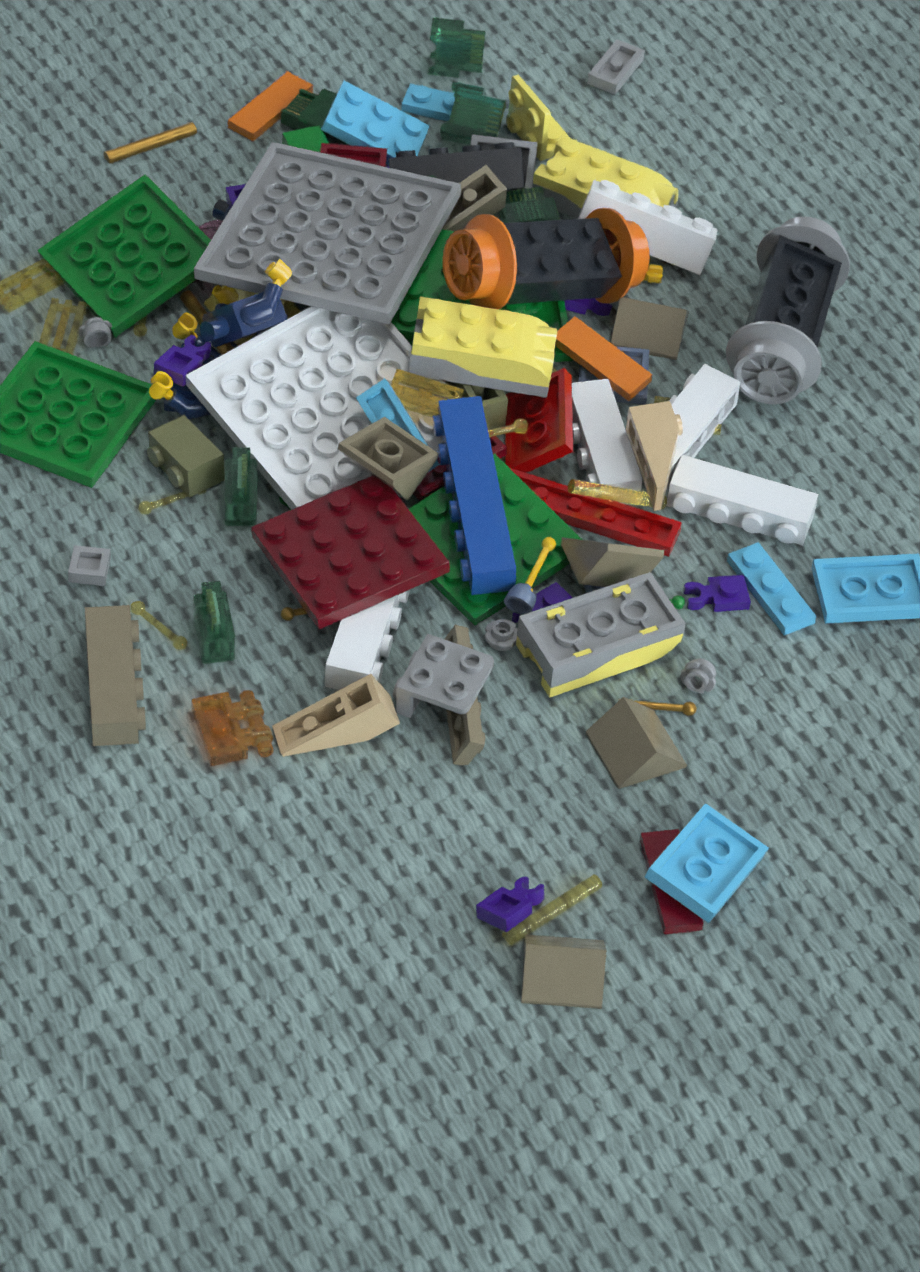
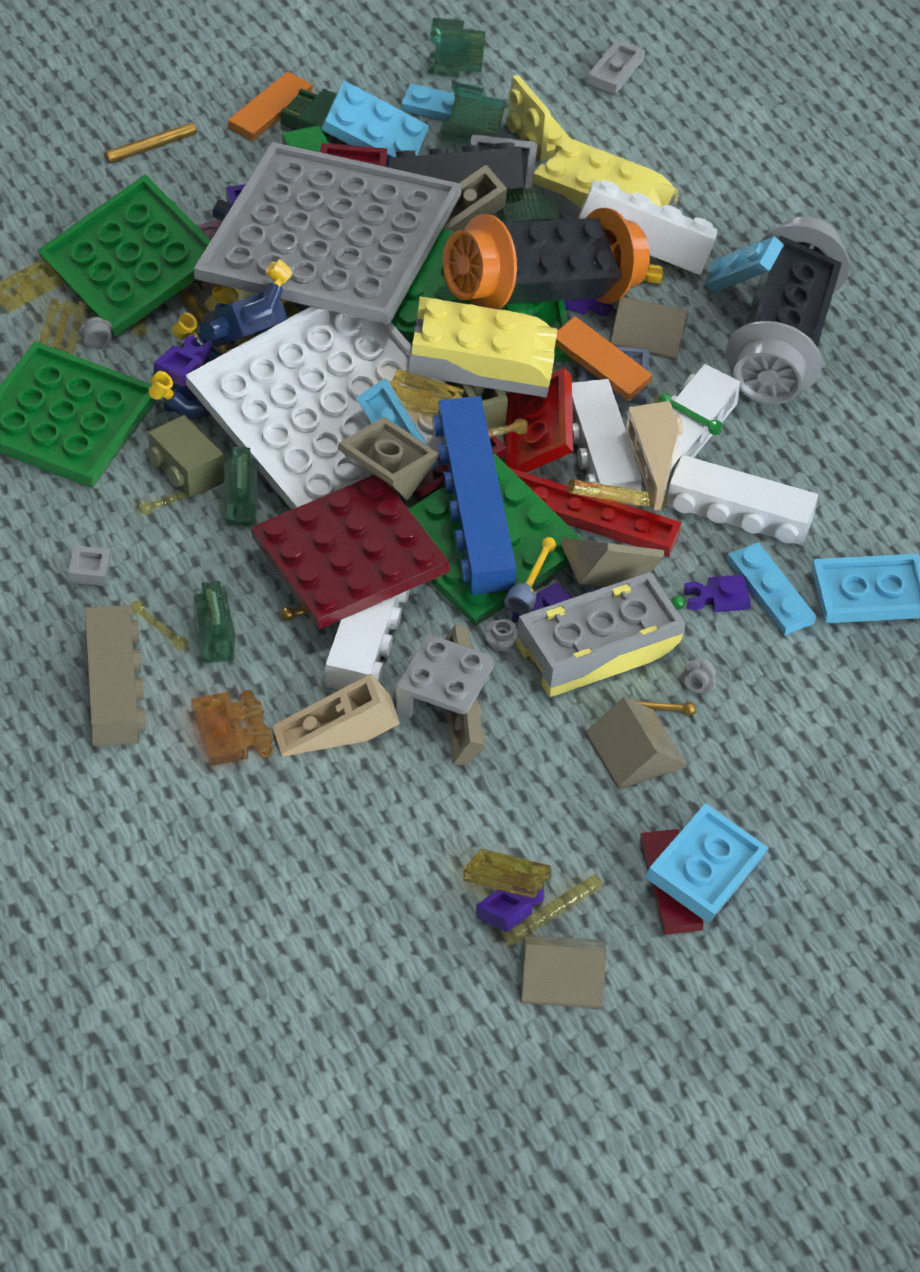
none -> clear yellow tile [463,849,552,898]
none -> green hinge [658,393,723,435]
none -> medium azure plate [704,237,784,292]

